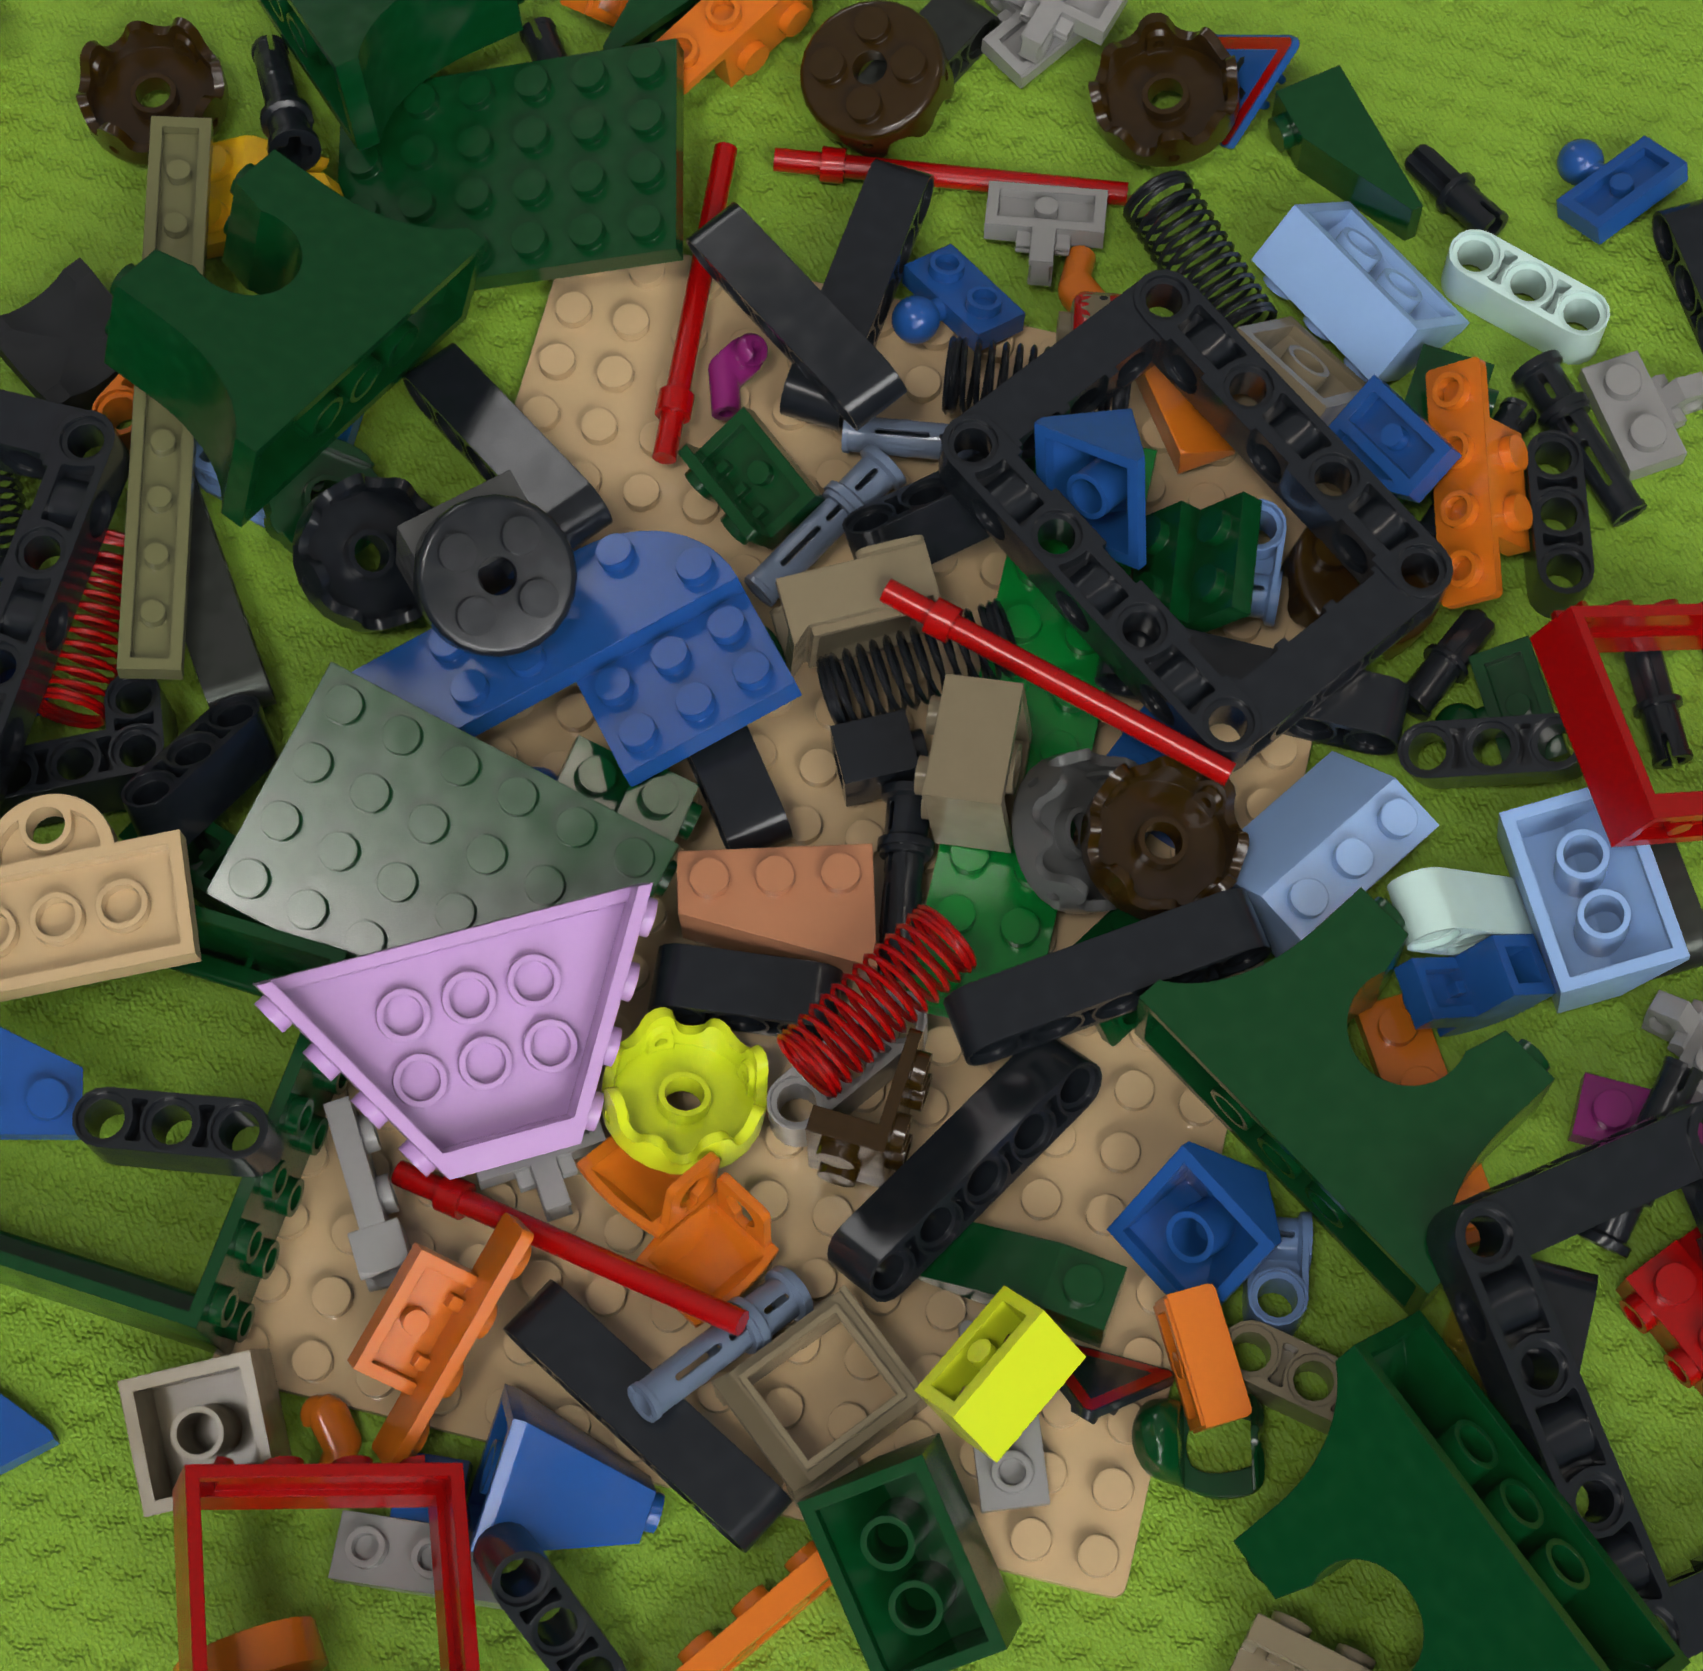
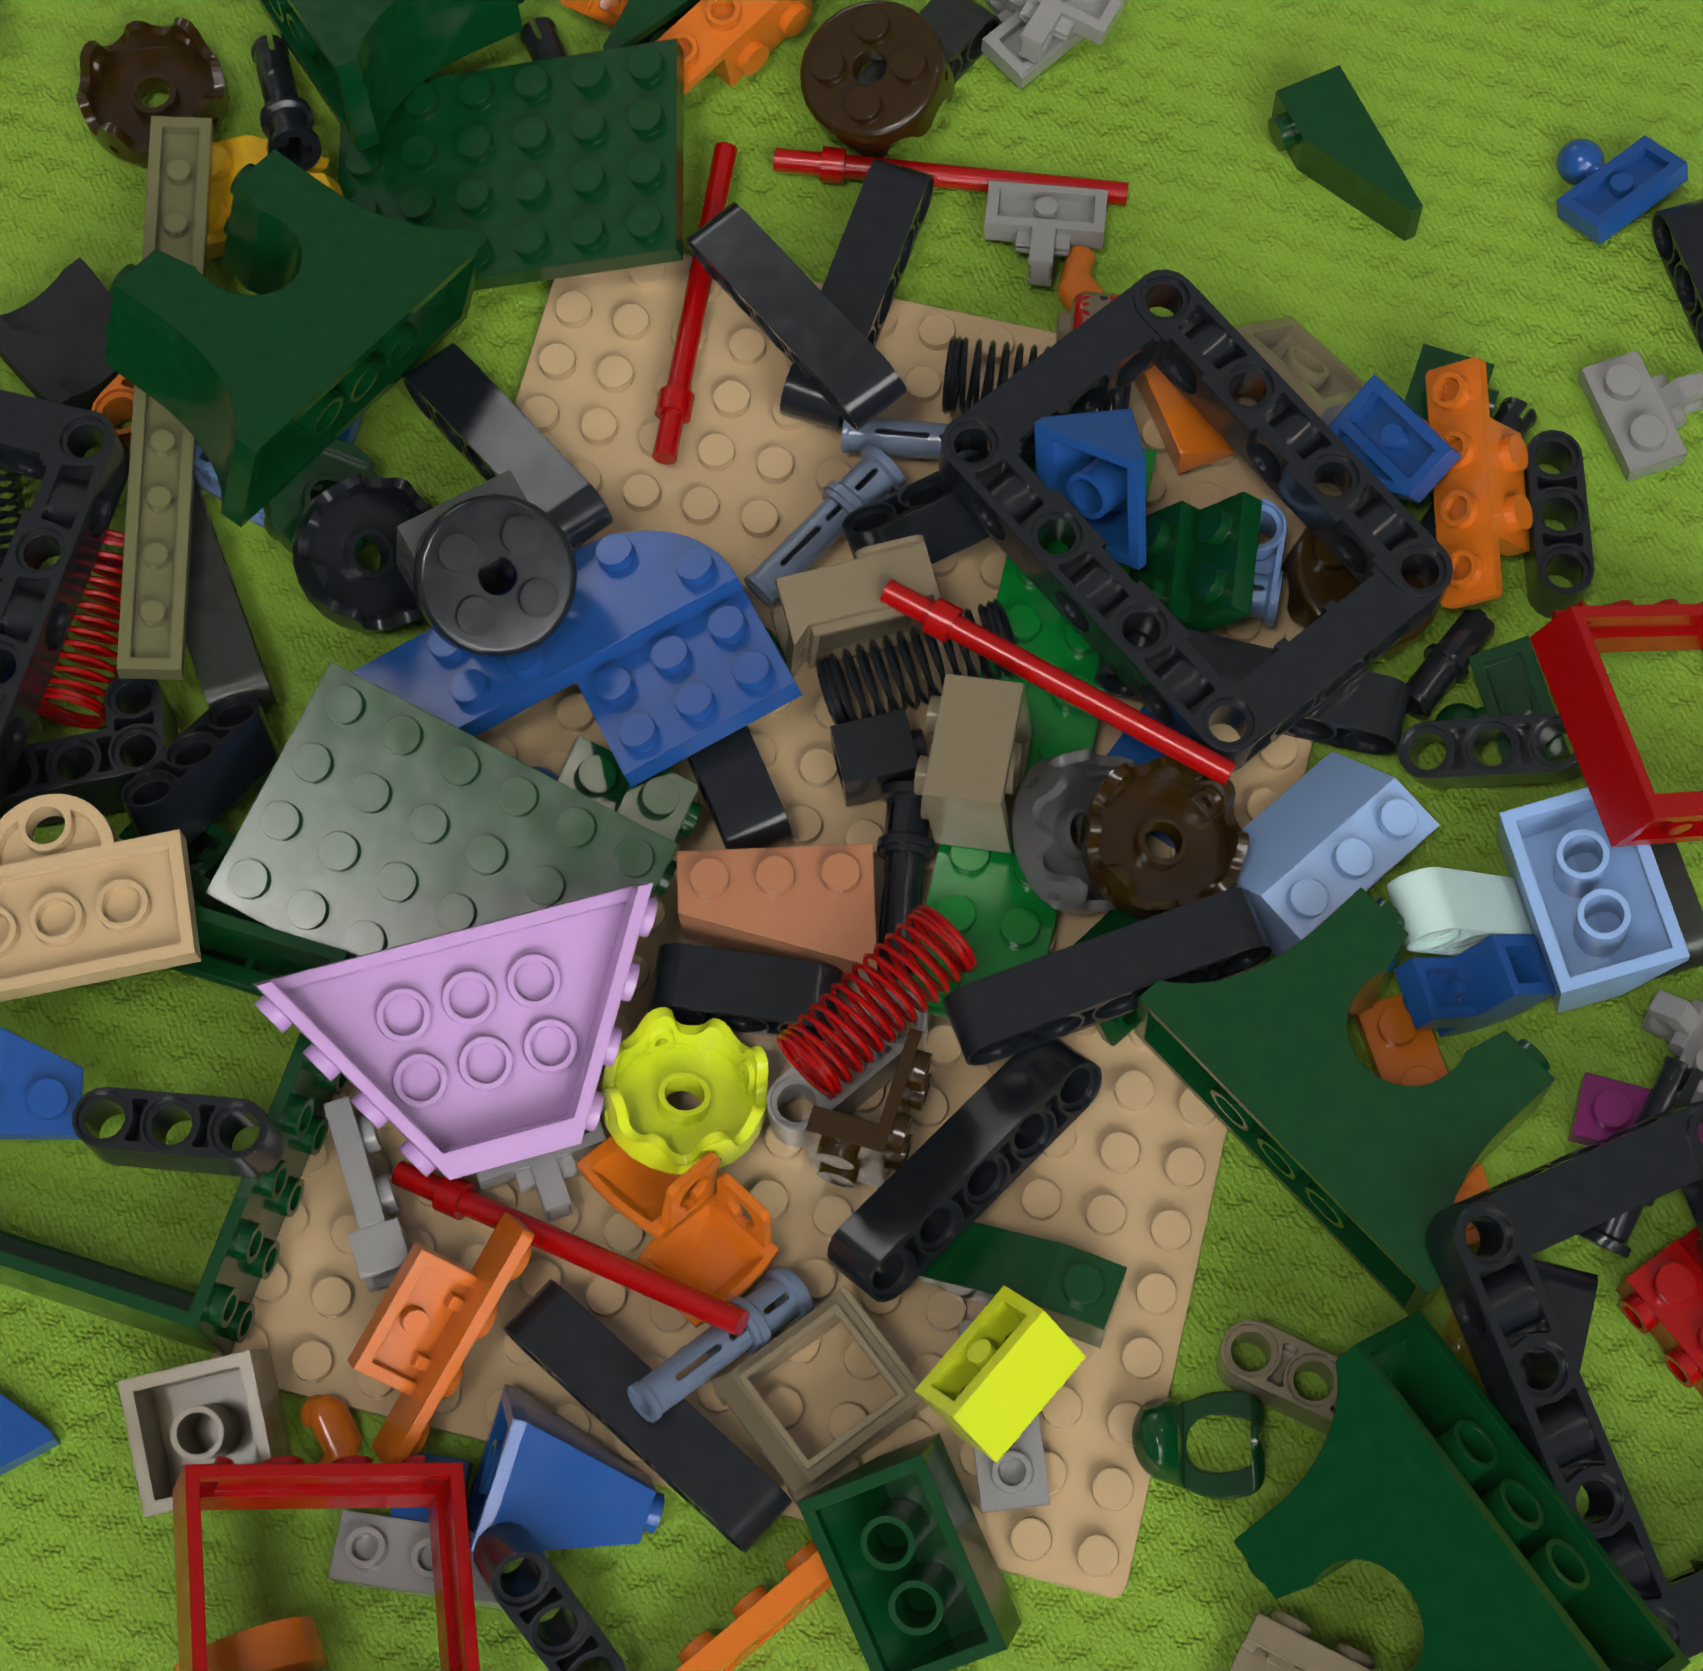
dark green bracket [678,406,825,550] -> none
magenta arm [708,333,768,421] -> none
blue plate [892,244,1025,352] -> none
piece [1060,1344,1175,1424] -> none
dark brown plate [1088,13,1240,167] -> none
blue slope [1107,1141,1282,1306] -> none
black piece [1123,170,1278,329] -> none
orange slope [1153,1283,1252,1434] -> none
piece [1216,34,1300,150] -> none
medium blue piece [1242,1212,1313,1336] -> none
light blue slope [1251,201,1470,382] -> none
black axle [1404,144,1508,236] -> none
light aqua beam [1441,229,1610,365] -> none
black pin [1511,349,1647,527] -> none
black axle [1624,651,1693,770] -> none

